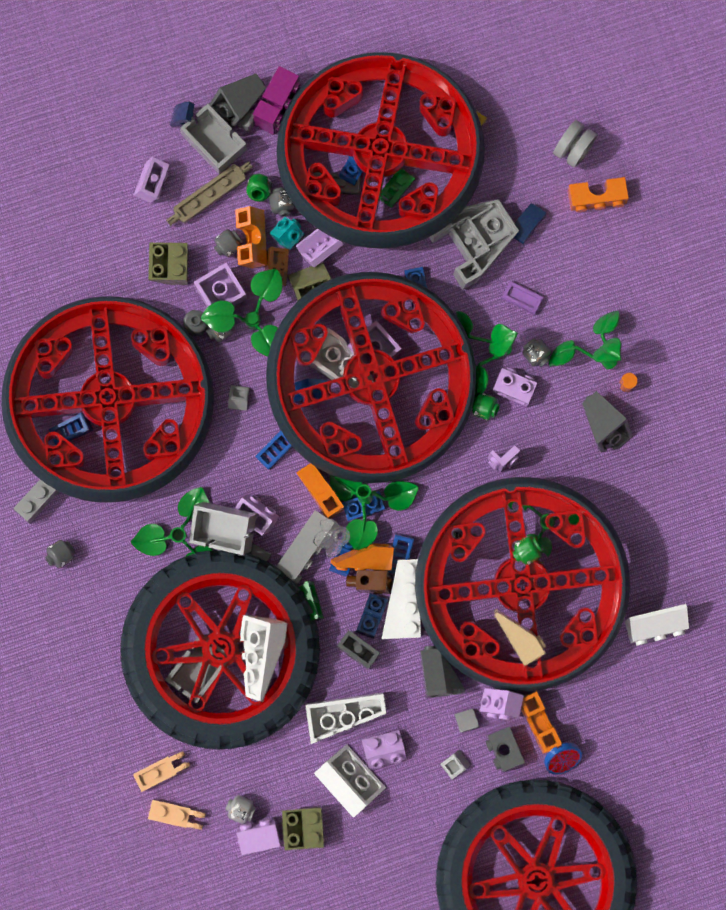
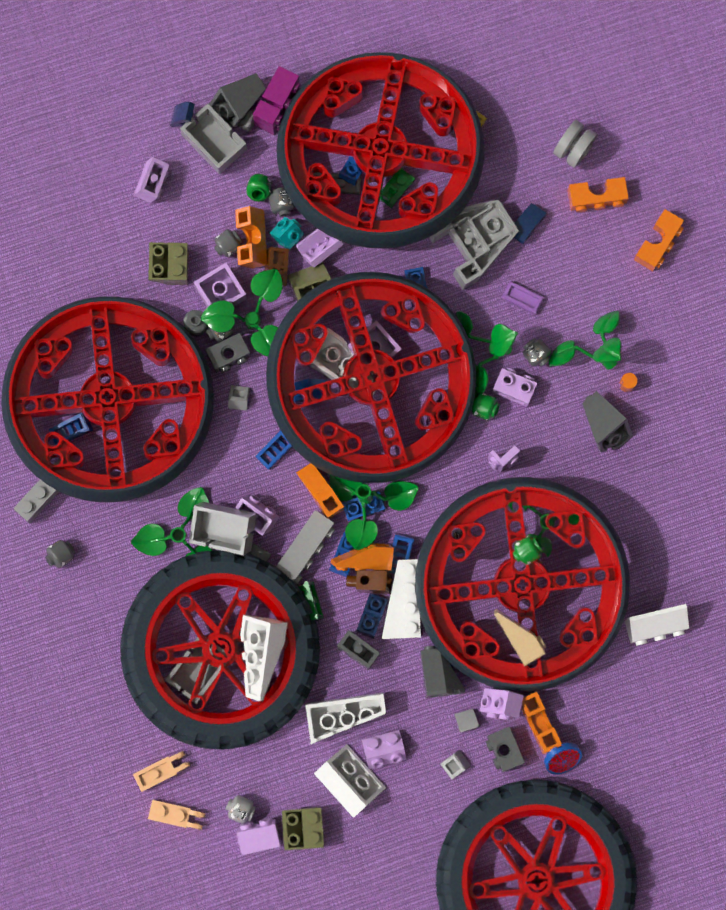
dark tan plate [166,161,253,226] -> none
clear plate [313,519,350,557] -> none
none -> dark grey brick [205,333,250,373]
none -> orange arch [634,209,684,272]

